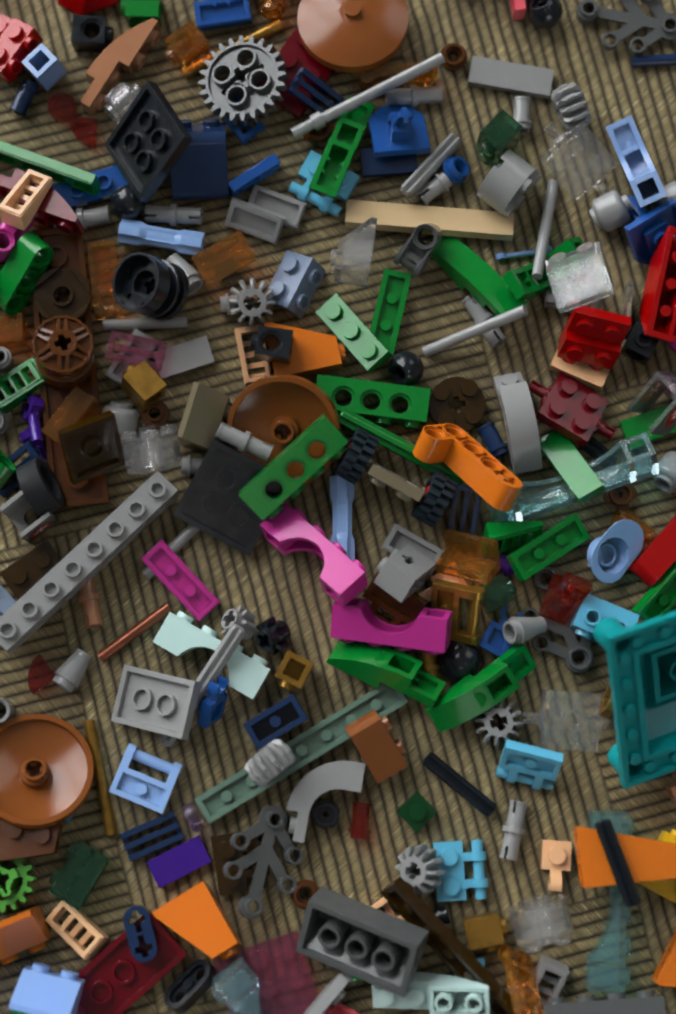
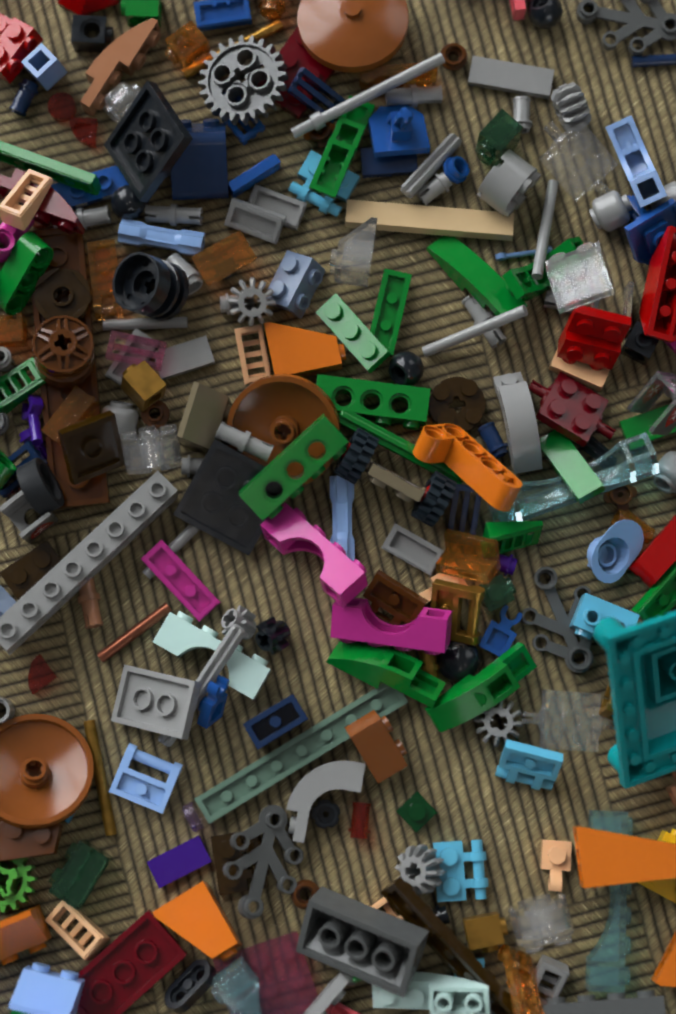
light grey cone [52,648,92,693] -> none
dark blue tile [119,811,185,861] -> none
dark blue beam [123,905,158,962] -> none
light grey gear [244,739,296,787] -> none
black brick [250,326,294,364] -> none
pearl gold brick [275,650,314,692] -> none
light grey brick [373,544,436,603] -> none
dark grey piece [393,223,442,279] -> none
black axle [422,752,496,817] -> none
light grey pin [499,800,528,862] -> none
light grey cone [502,616,547,645] -> none
green plate [505,513,590,582] -> none
clear red slope [539,571,592,625] -> none
black axle [595,819,641,907] -> none

